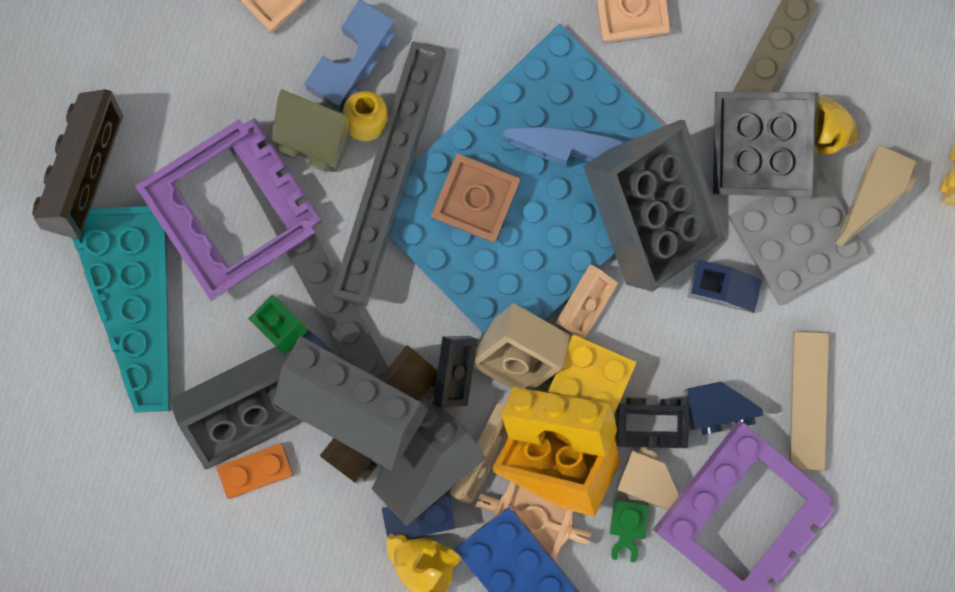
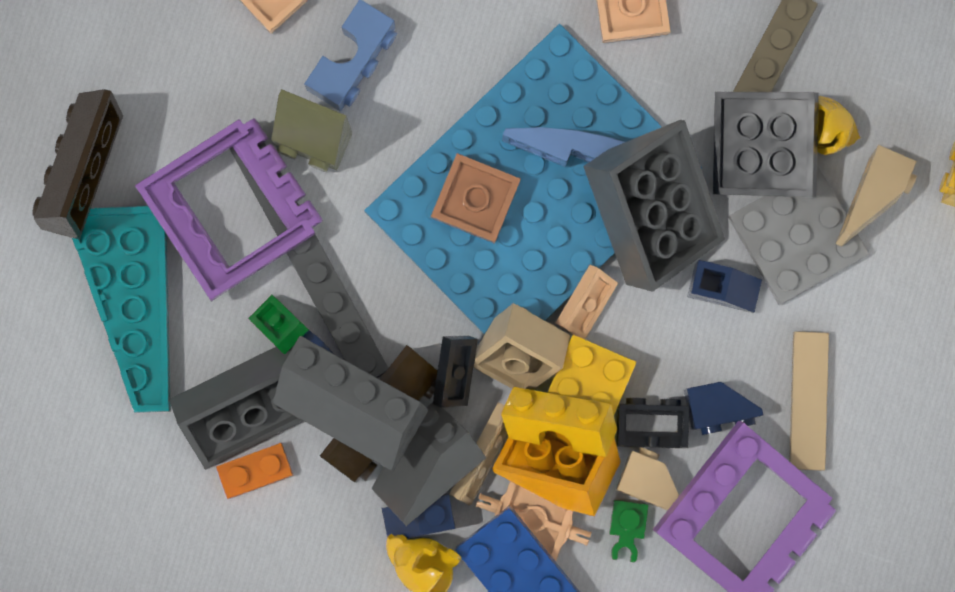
dark grey plate [332,41,446,306] -> none
yellow head [343,91,387,142] -> none

